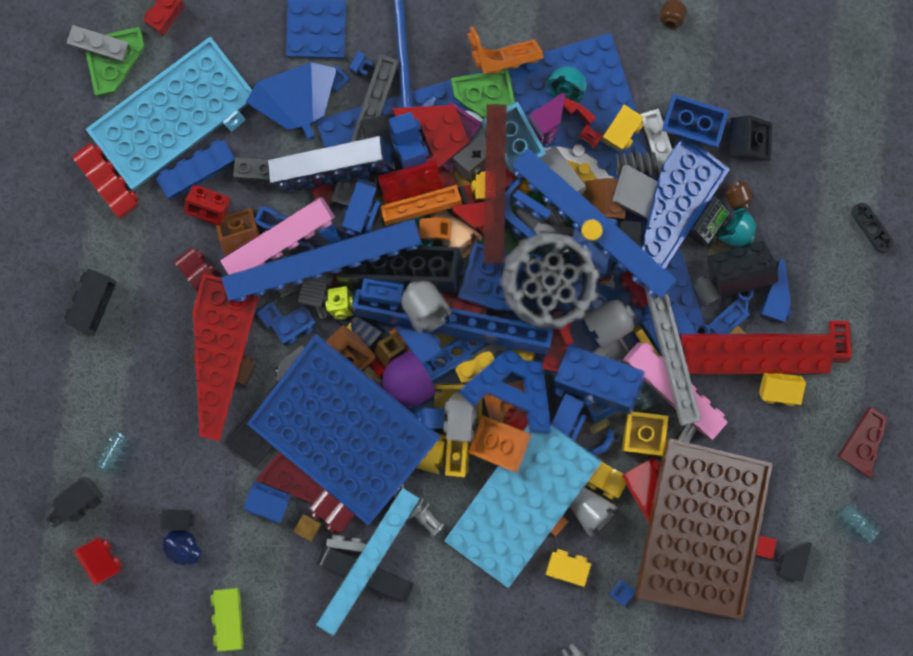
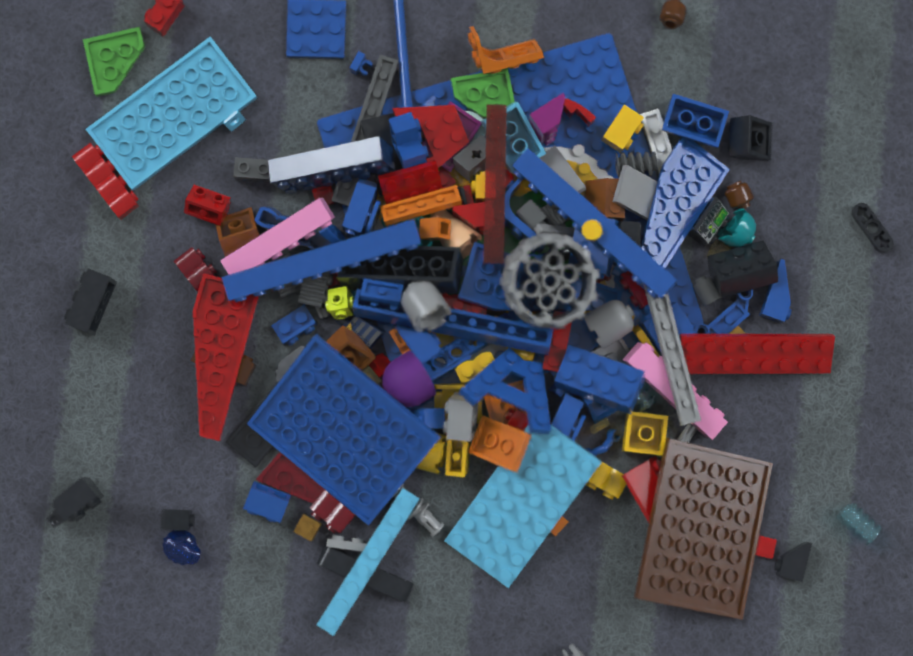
light grey plate [67,25,129,62] -> none
red slope [74,537,123,586] -> none
clear light blue piece [93,430,133,475] -> none
blue brick [156,140,235,201] -> none
lime brick [211,588,244,651] -> none
blue panel [246,62,337,141] -> none
blue tile [256,301,283,329] -> none
blue tile [332,65,350,93] -> none
pearl gold brick [375,333,405,367] -> none
blue plate [513,190,551,221] -> none
yellow brick [545,549,591,587] -> none
teal cylinder [546,66,586,103] -> none
red tile [558,325,574,347] -> none
light grey cone [569,487,618,537] -> none
red bush [578,124,604,149] -> none
blue tile [608,579,635,607] -> none
yellow brick [759,373,806,406] -> none
red slope [829,321,852,363] -> none
dark red wing [838,407,887,478] -> none

